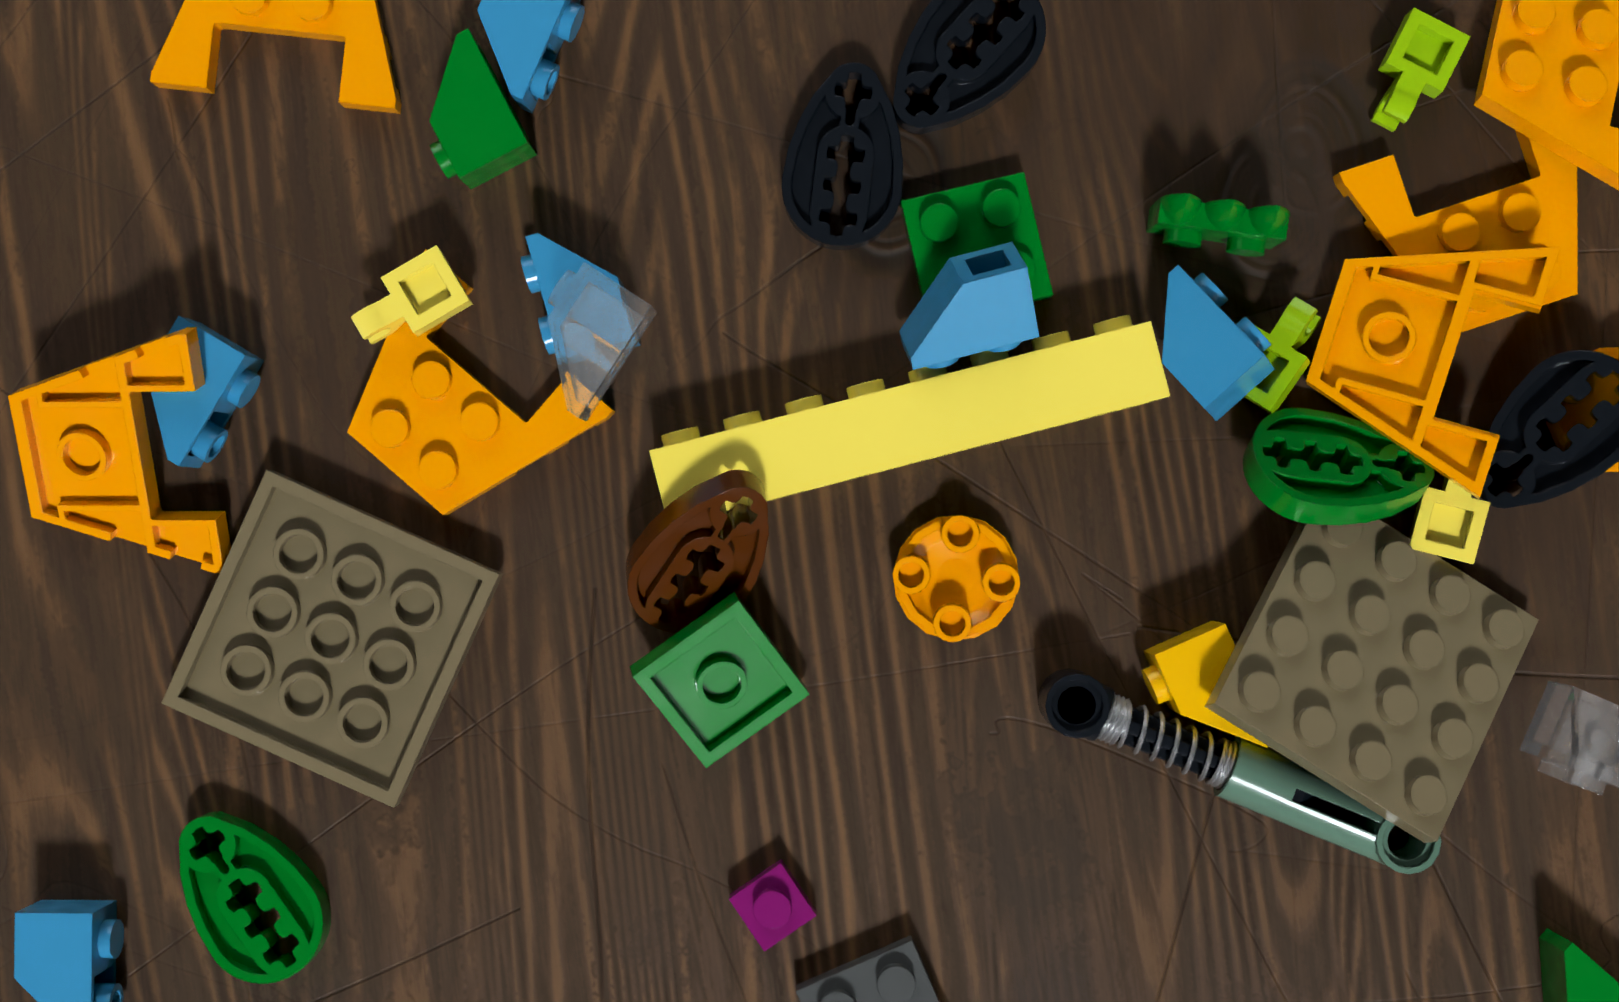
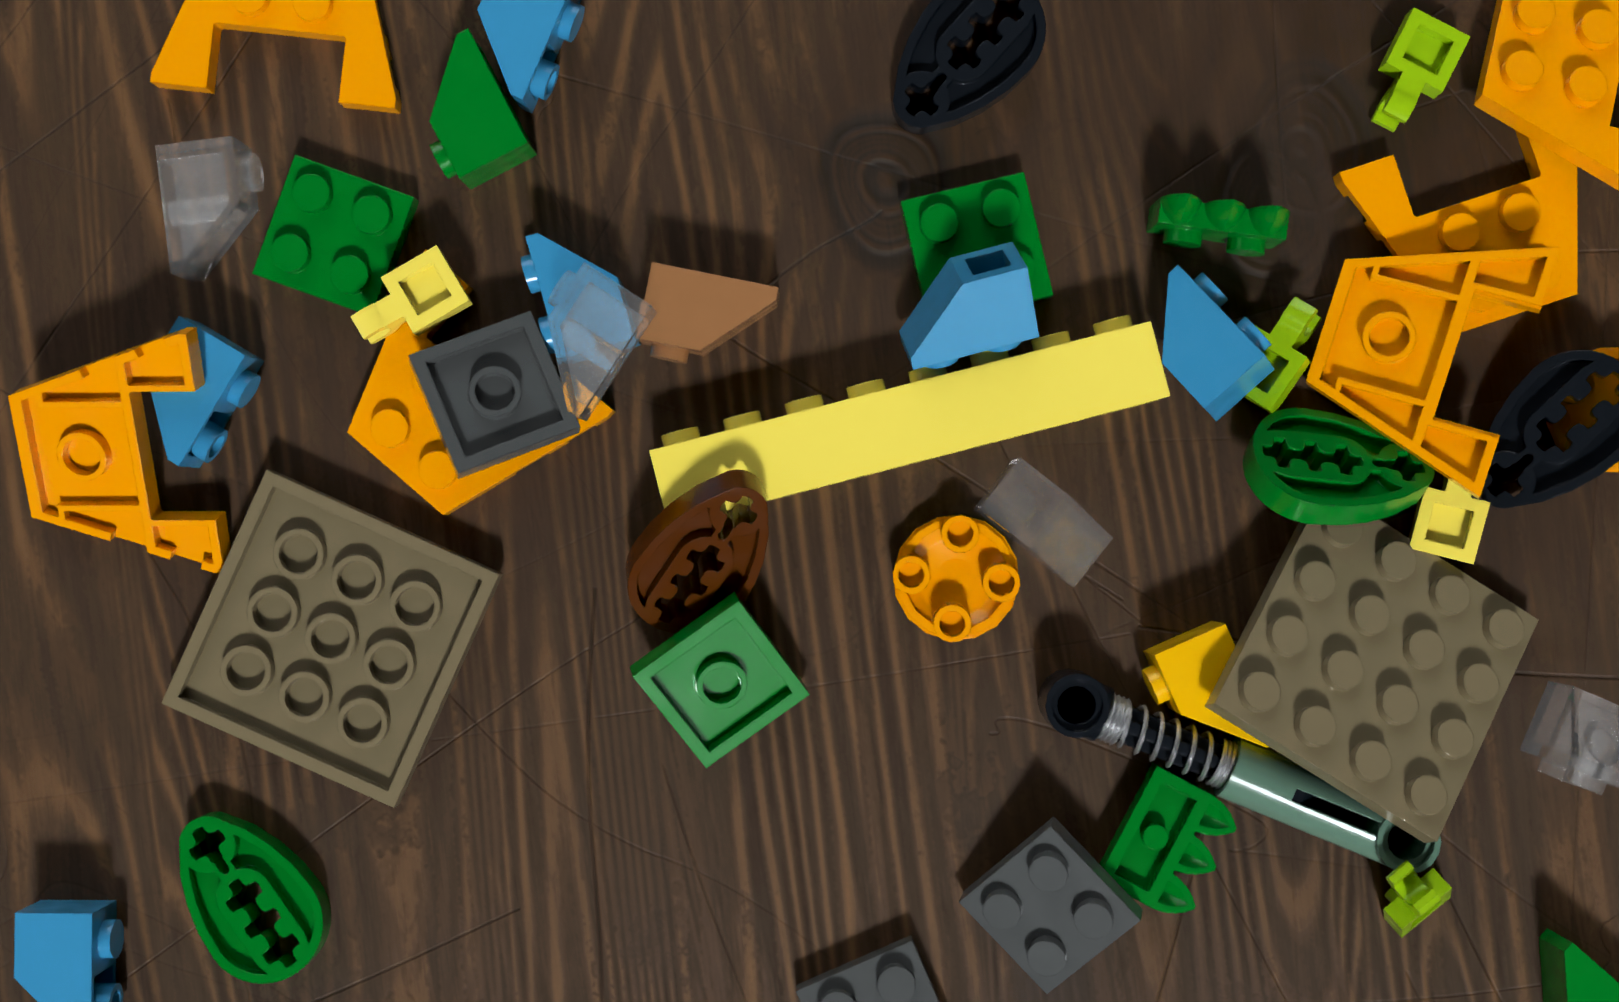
magenta plate [728,859,817,952] -> none
black piece [782,62,903,250] -> none
none -> clear slope [155,136,264,282]
none -> green plate [252,155,419,312]
none -> dark grey plate [408,311,580,479]
none -> medium nougat slope [637,262,780,364]
none -> dark grey plate [959,816,1143,994]
none -> clear slope [973,457,1113,588]
none -> green plate [1099,763,1237,914]
none -> lime plate [1383,860,1452,938]

